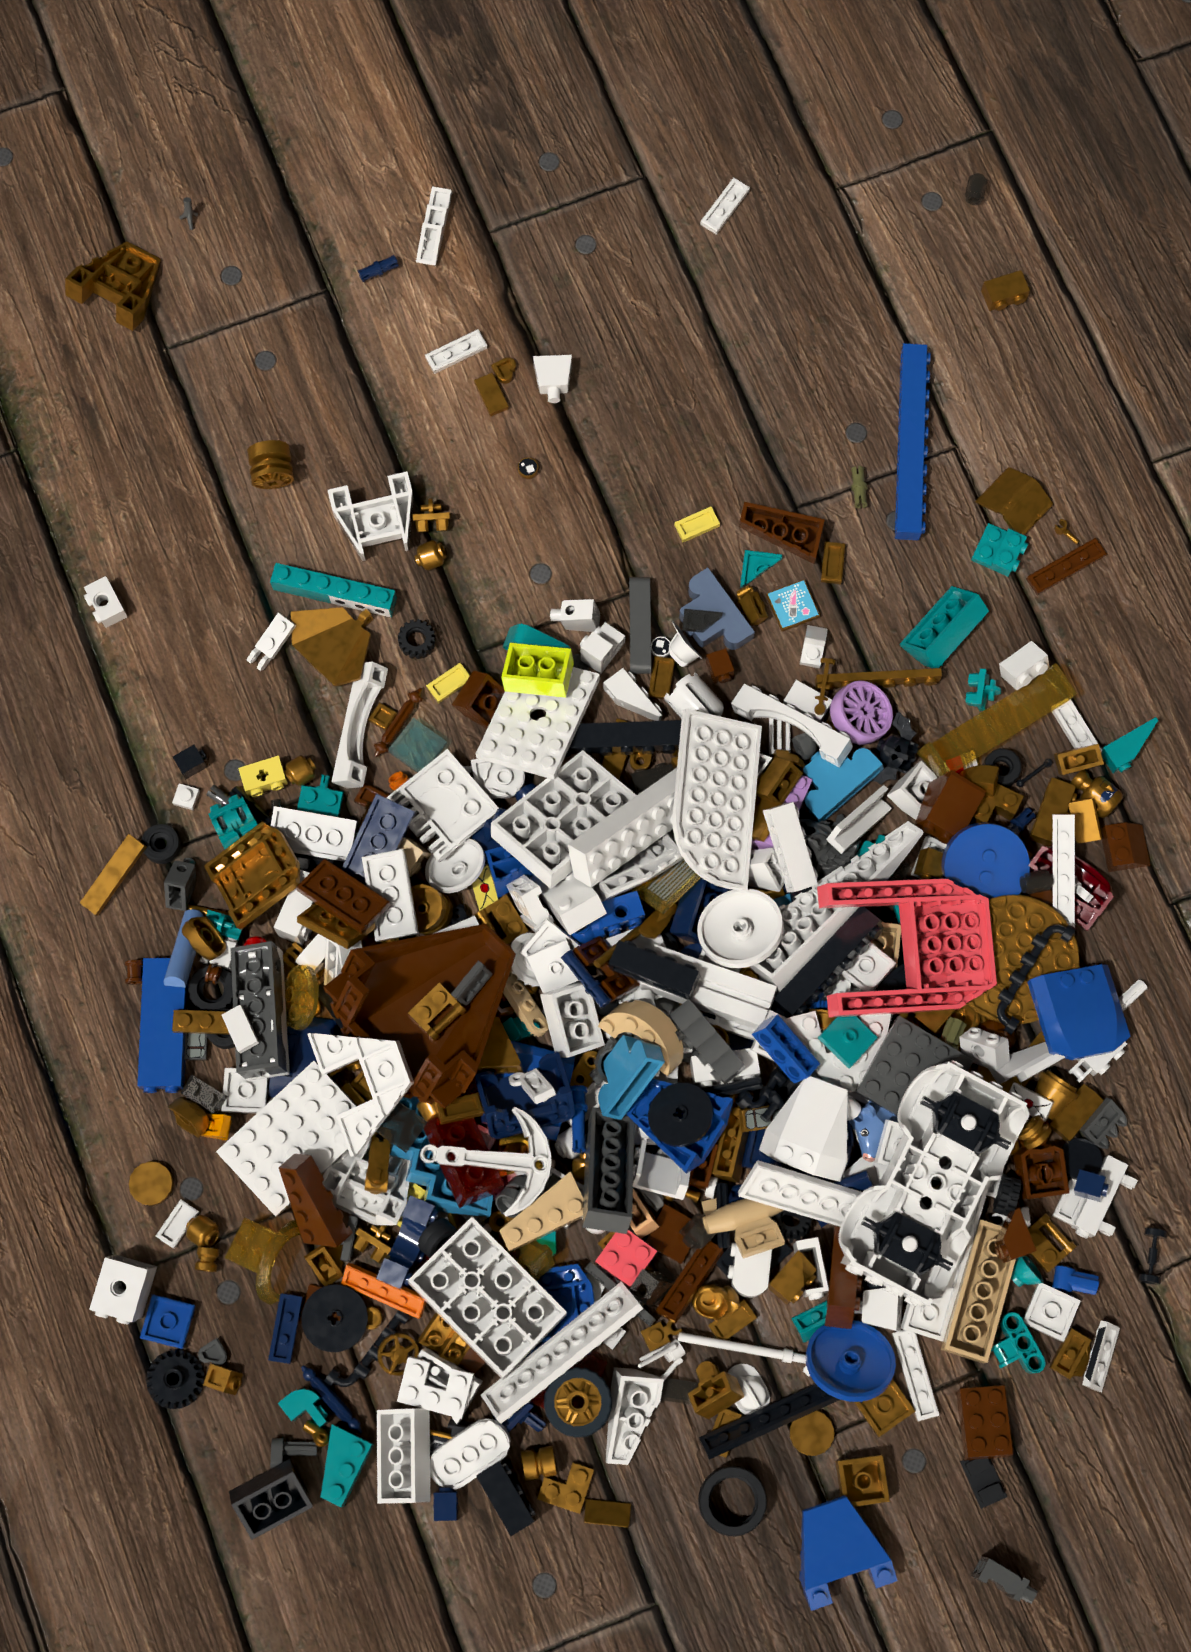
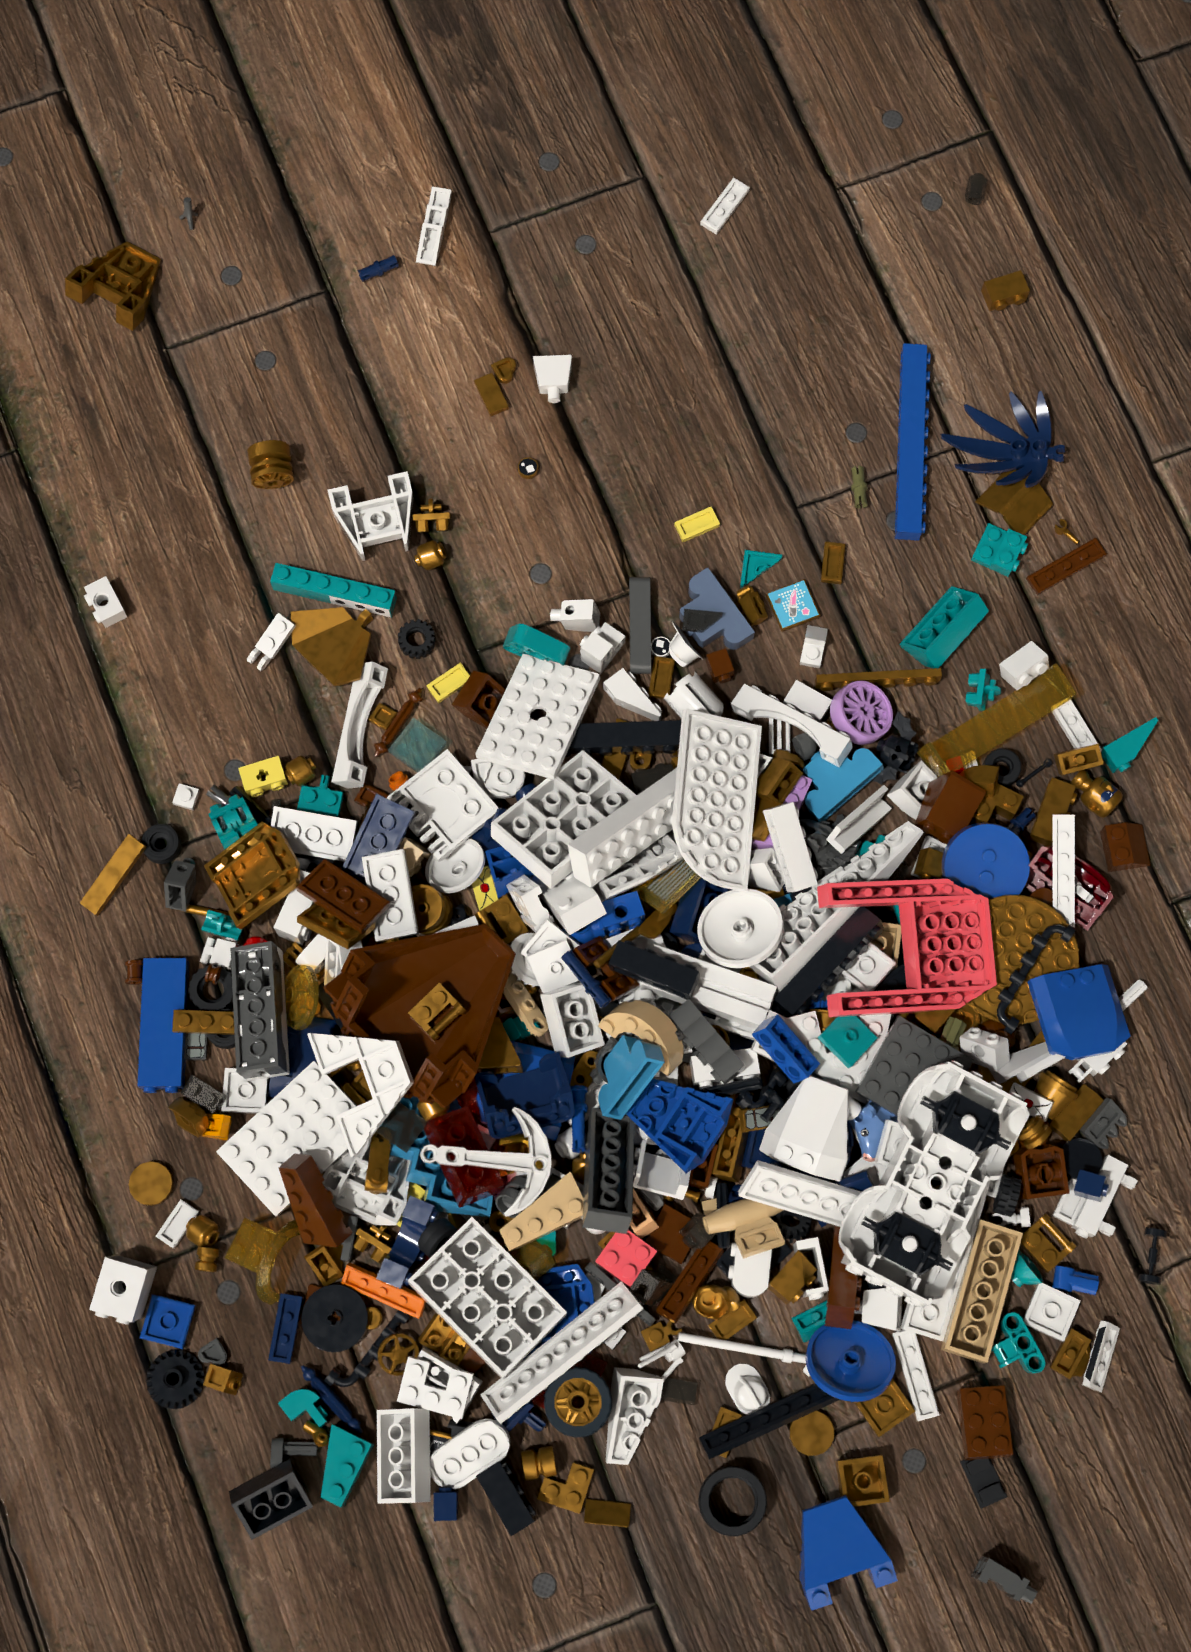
medium blue brick [164,909,205,988] -> none
black brick [172,745,207,779] -> none
pearl gold piece [182,917,226,961] -> none
white tile [222,1004,259,1054] -> none
white tile [425,329,488,374] -> none
pearl gold tile [435,1093,484,1125] -> none
dark grey plate [451,961,493,1007] -> none
neon yellow brick [501,643,574,697] -> none
white hinge [508,1068,556,1104] -> none
black piece [648,1083,713,1147] -> none
pearl gold brick [688,1361,744,1419] -> none
reddish brown wedge [739,502,825,564] -> none
pearl gold piece [814,658,835,715] -> none
reddish brown slope [995,1208,1037,1263] -> none
clear smoke brick [1019,869,1054,894] -> none
slope [1068,798,1102,843] -> none
none -> dark blue plant [941,391,1065,488]

